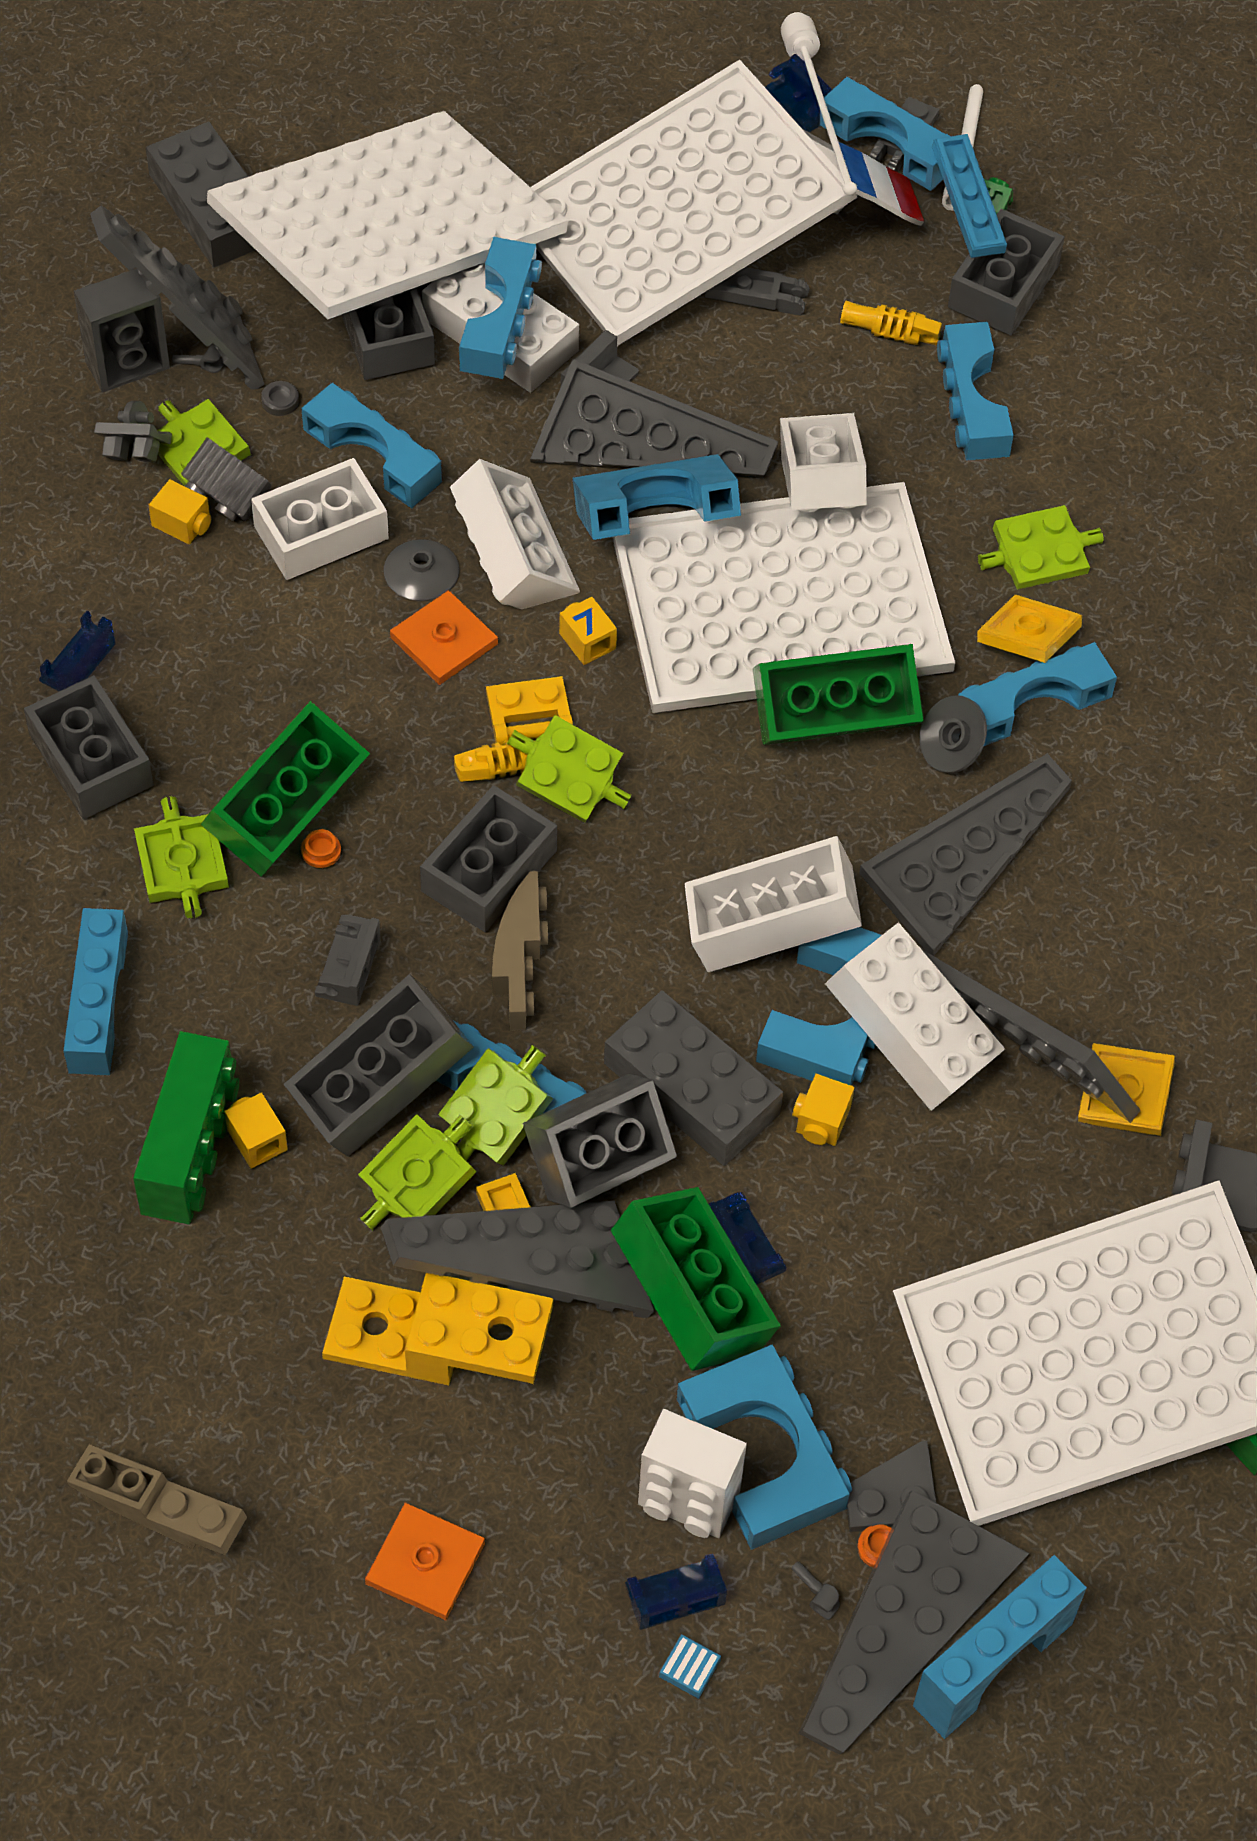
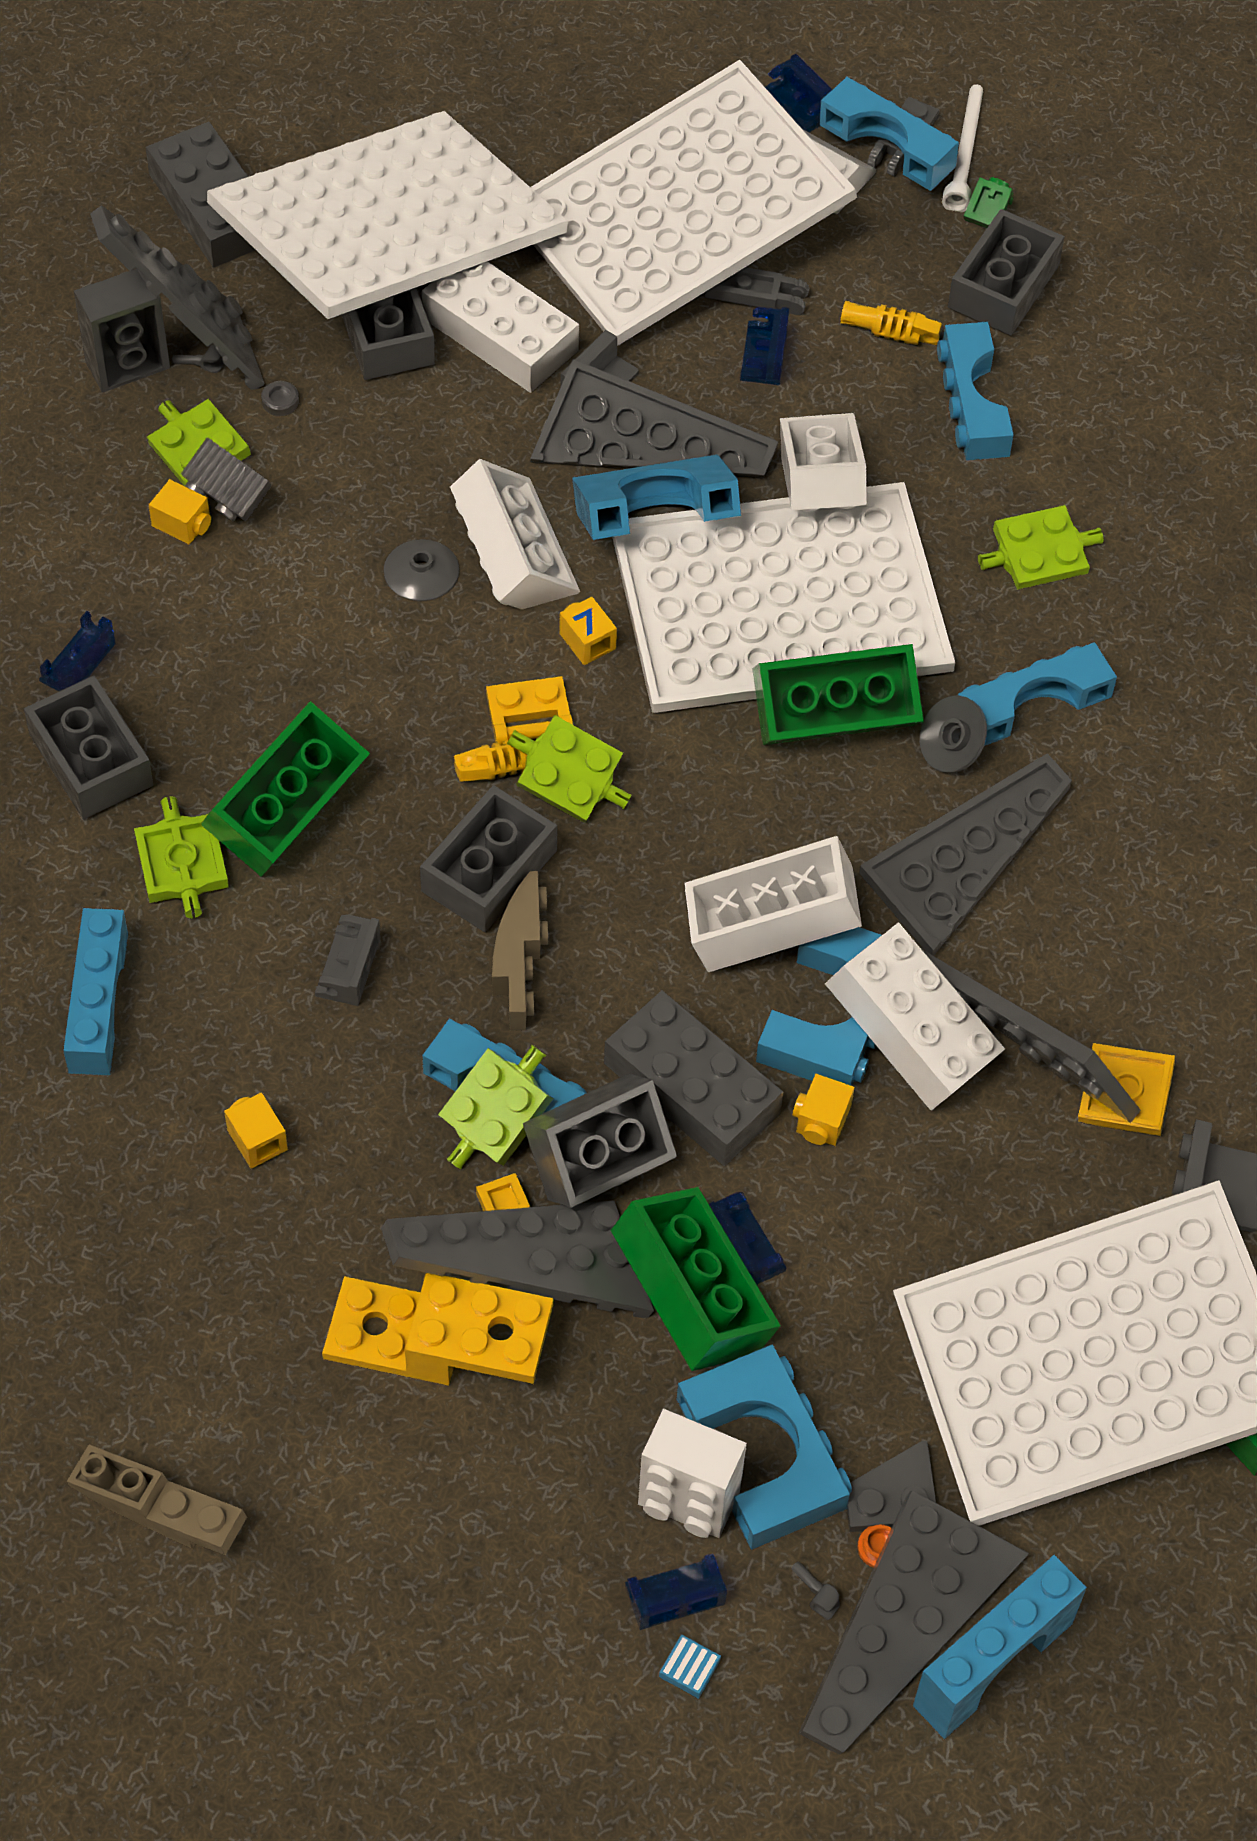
dark grey hips [94,401,172,462] -> none
green brick [133,1031,239,1225] -> none
white brick [251,458,389,580] -> none
dark grey brick [284,974,474,1157] -> none
orange plate [301,829,341,868] -> none
dark azure arch [302,383,442,509] -> none
lime plate [358,1114,477,1231] -> none
orange plate [365,1503,485,1620] -> none
orange plate [390,590,498,685] -> none
dark azure arch [459,237,542,379] -> none
flag [781,12,924,226] -> none
dark azure tile [932,134,1007,258] -> none
yellow plate [977,595,1082,663] -> none
none -> clear blue hinge [740,307,790,385]

